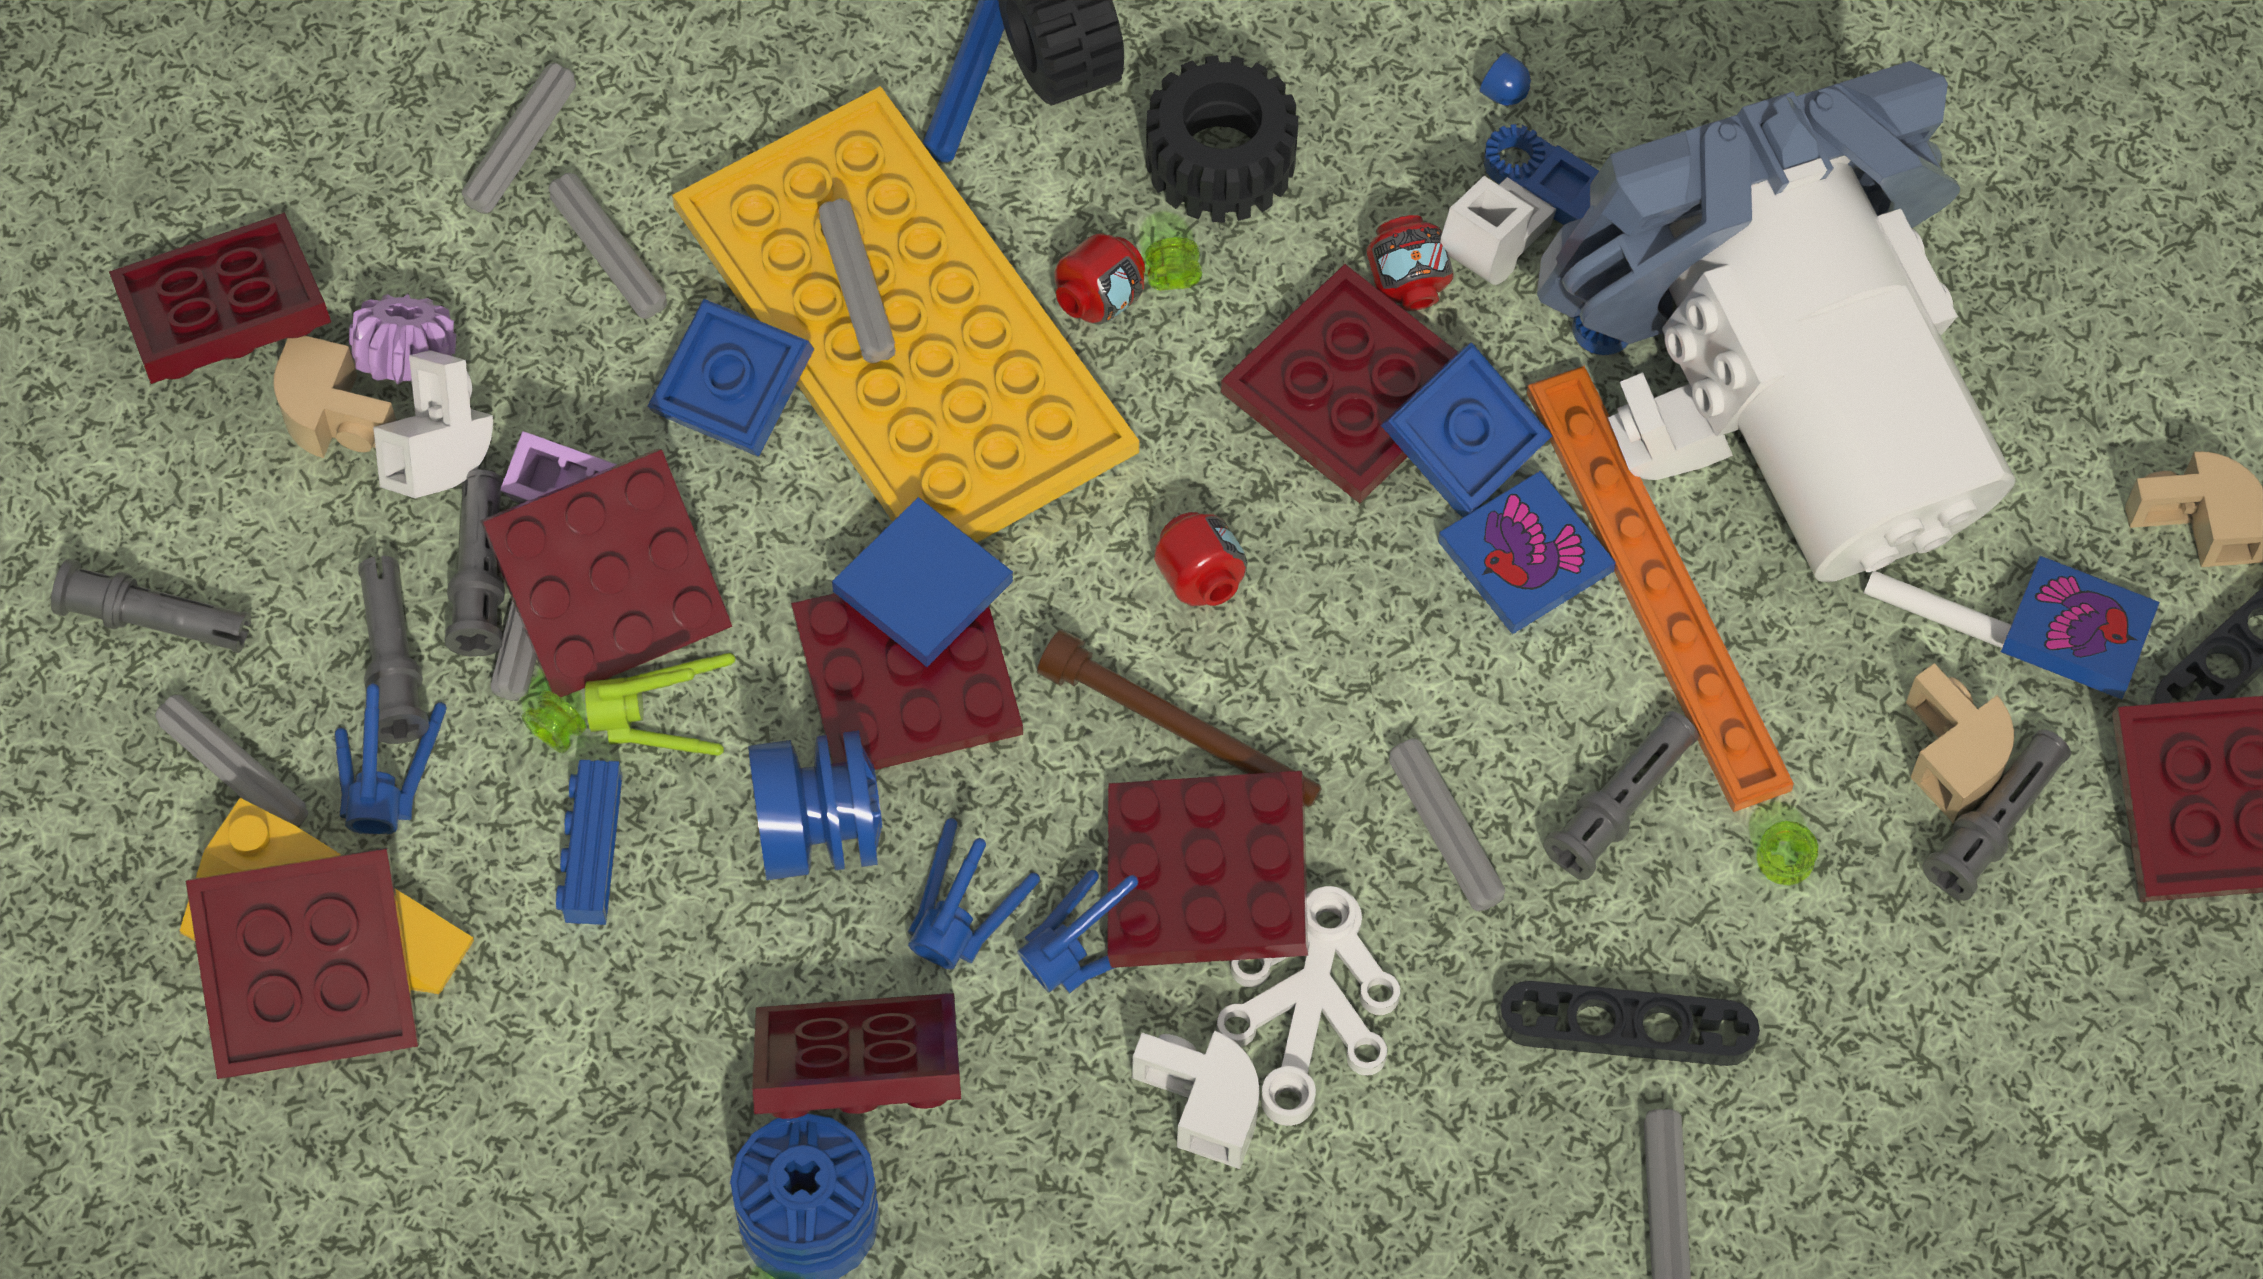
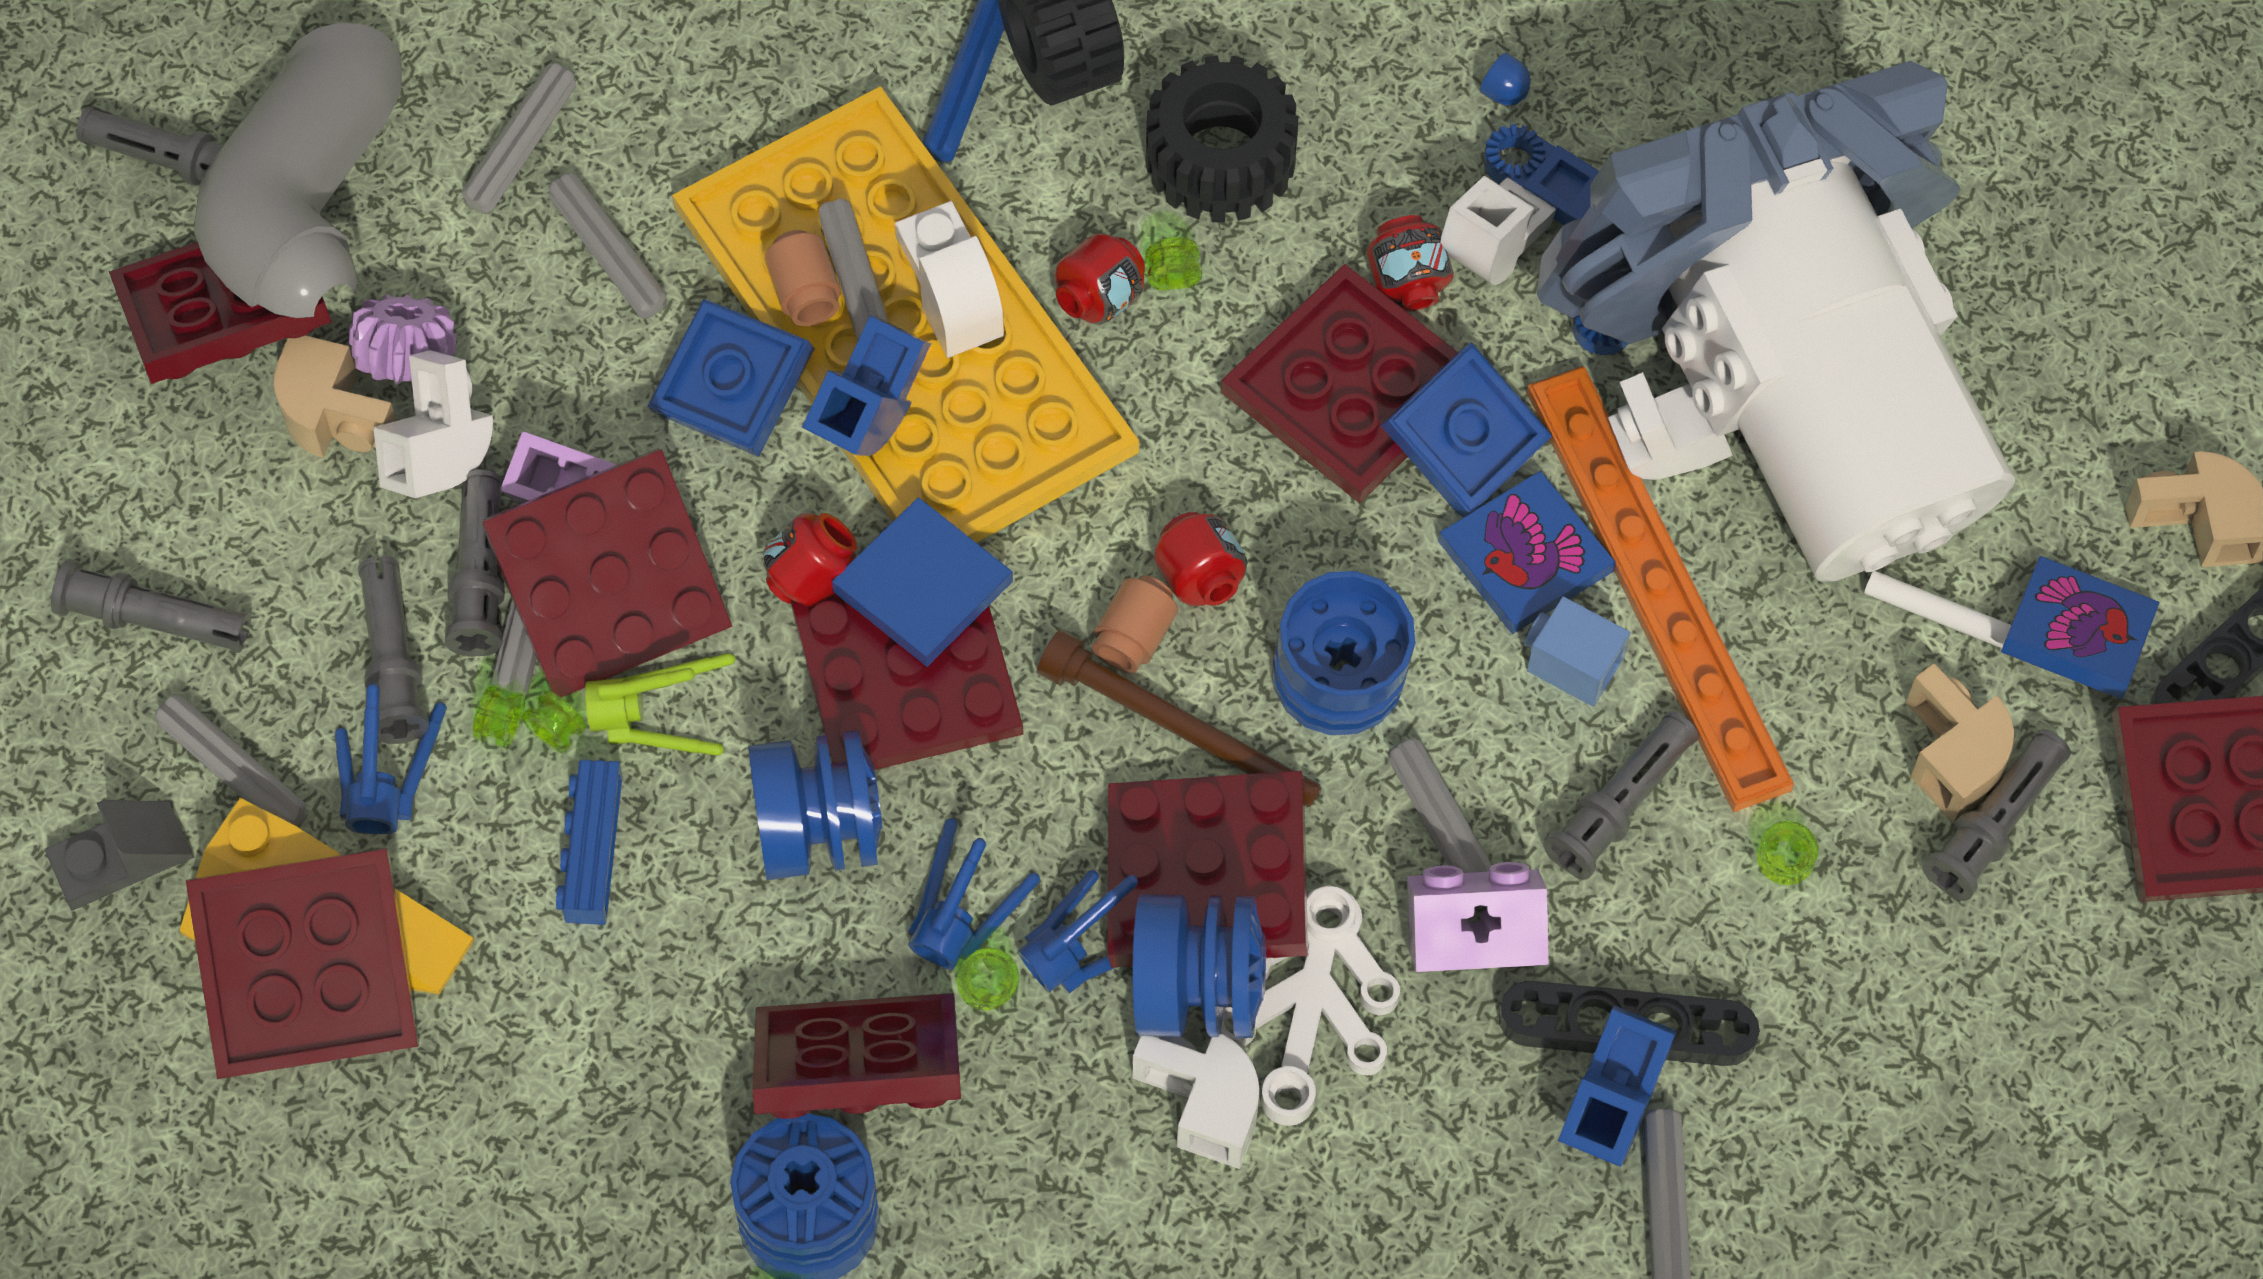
none -> dark grey slope [44,800,194,911]
none -> flat silver pin [77,105,224,186]
none -> light grey animal [194,23,402,318]
none -> clear neon green bush [472,684,525,749]
none -> red head [763,513,857,607]
none -> nougat brick [764,230,841,326]
none -> blue brick [802,316,931,456]
none -> white brick [895,201,1004,358]
none -> clear neon green bush [956,947,1020,1011]
none -> nougat brick [1092,575,1178,674]
none -> blue wheel [1133,894,1266,1038]
none -> blue wheel [1272,571,1416,735]
none -> lavender brick [1407,862,1549,972]
none -> medium blue brick [1524,596,1631,707]
none -> blue brick [1558,1006,1677,1167]

